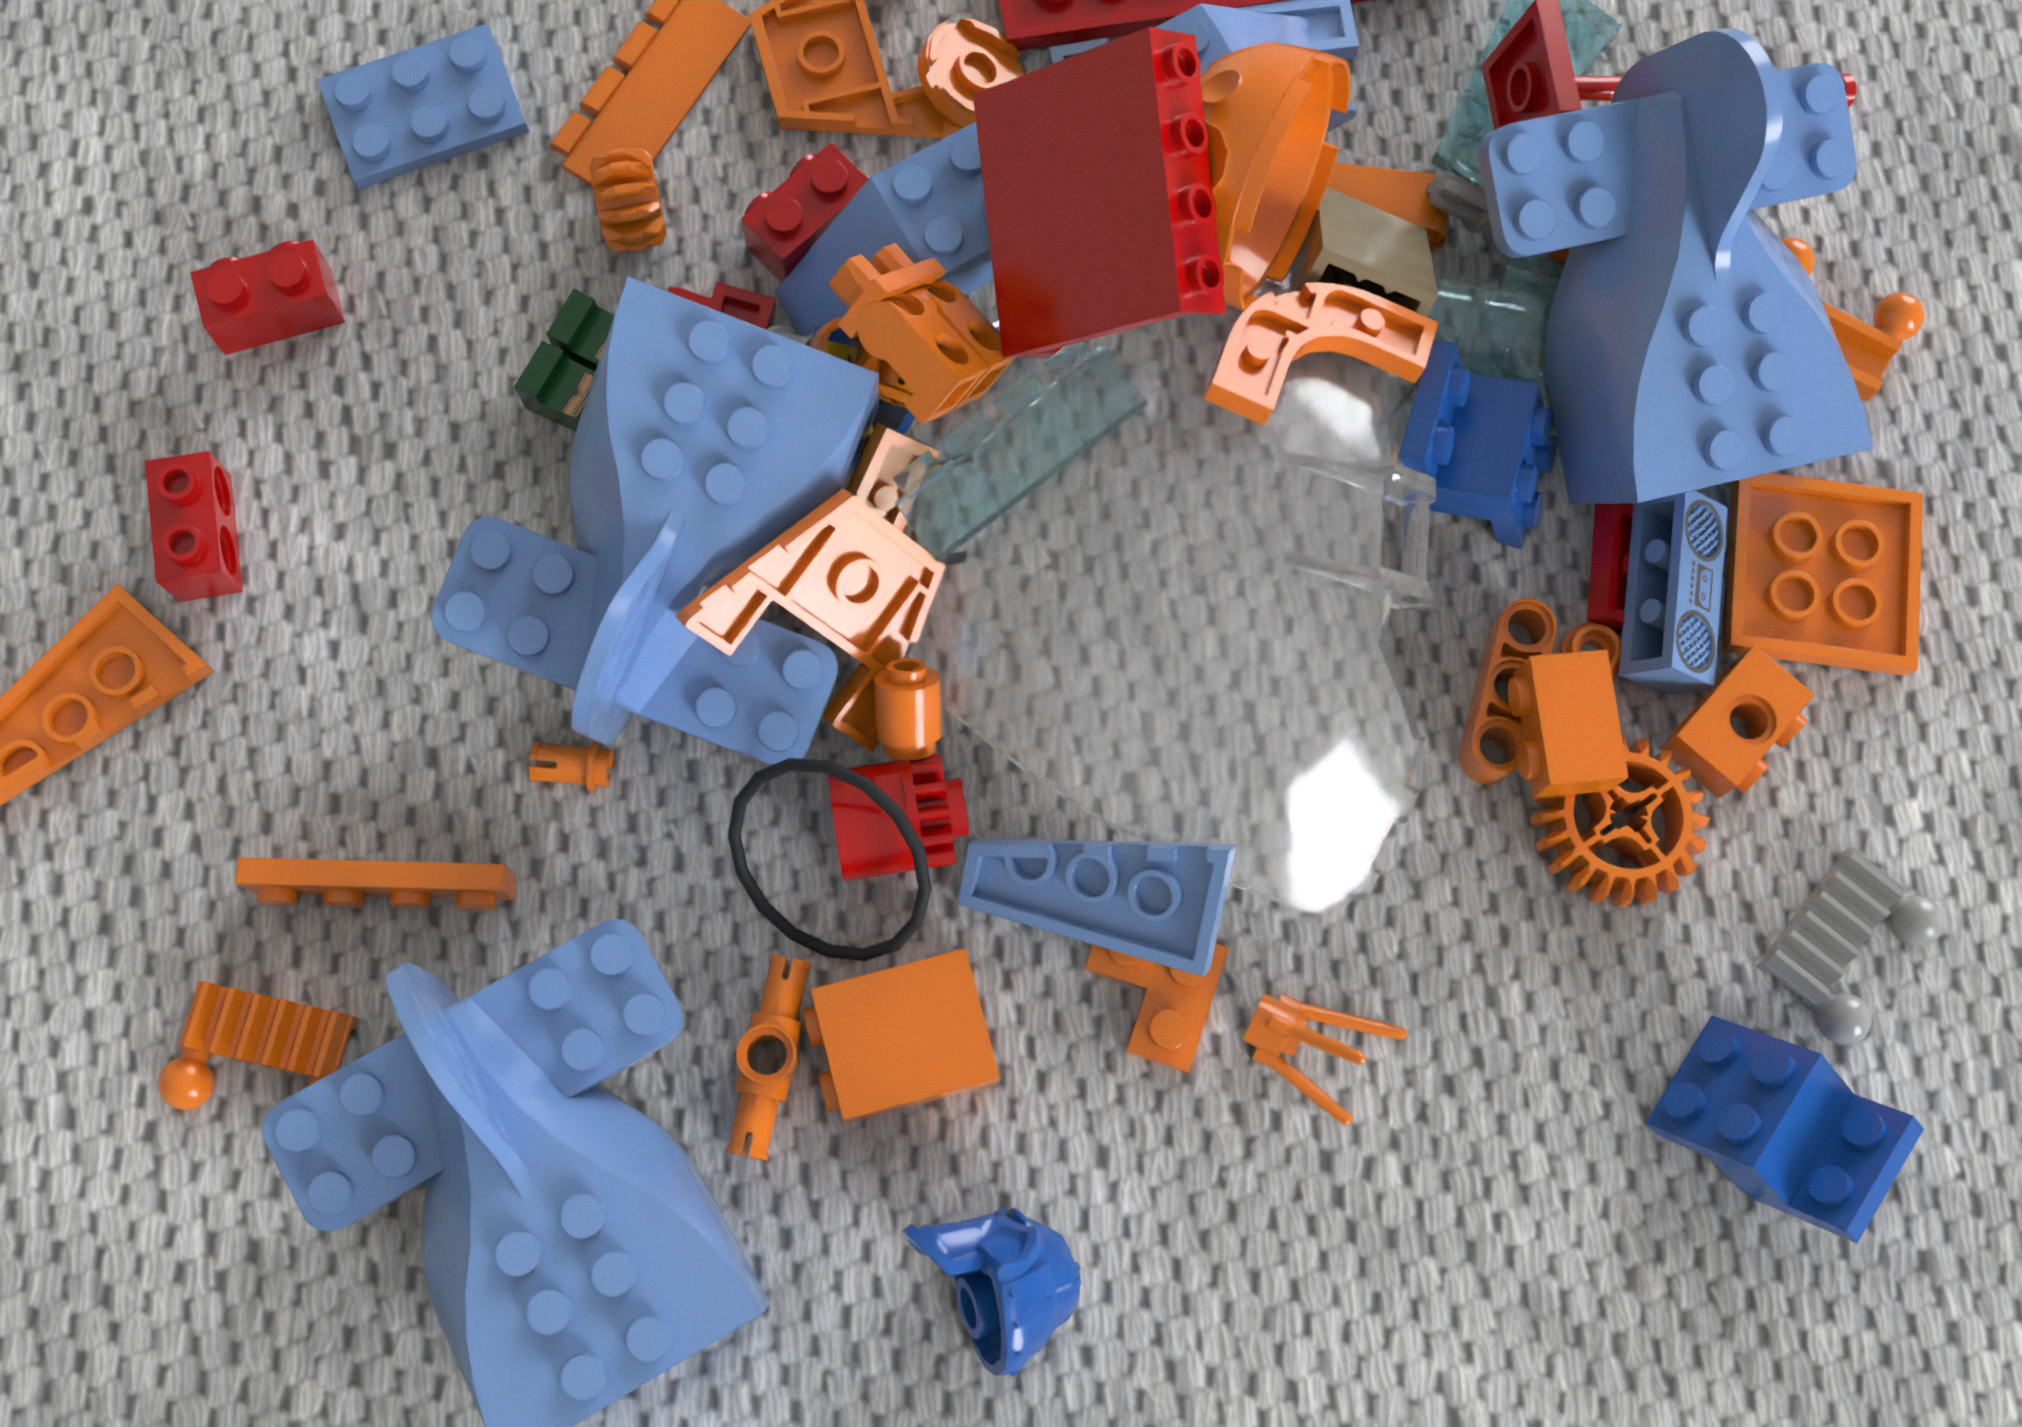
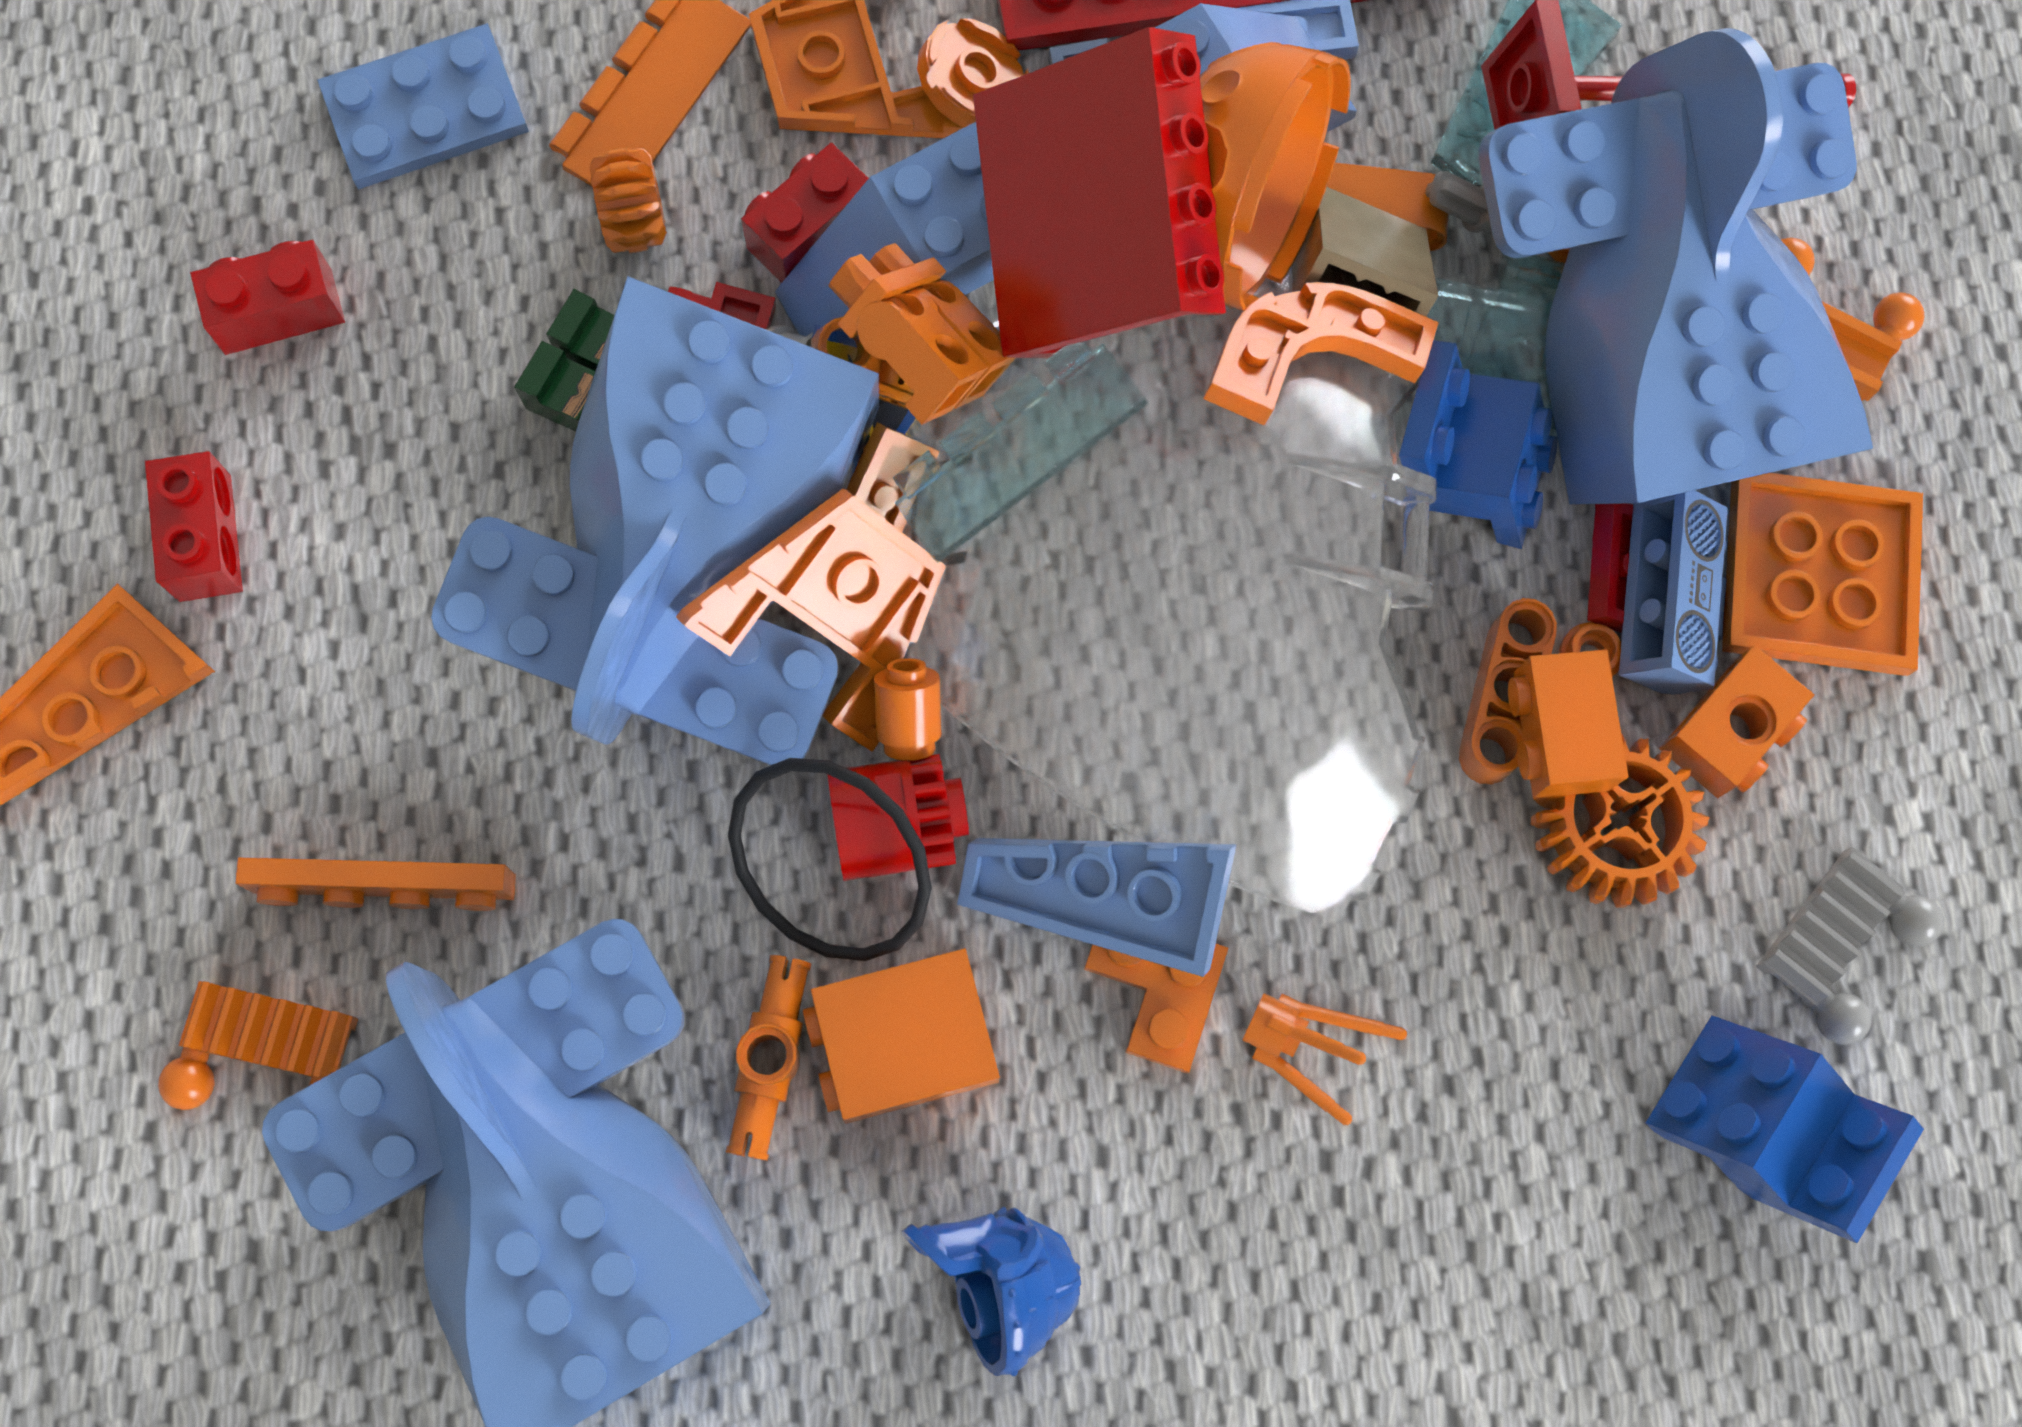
orange pin [529,741,613,792] -> none

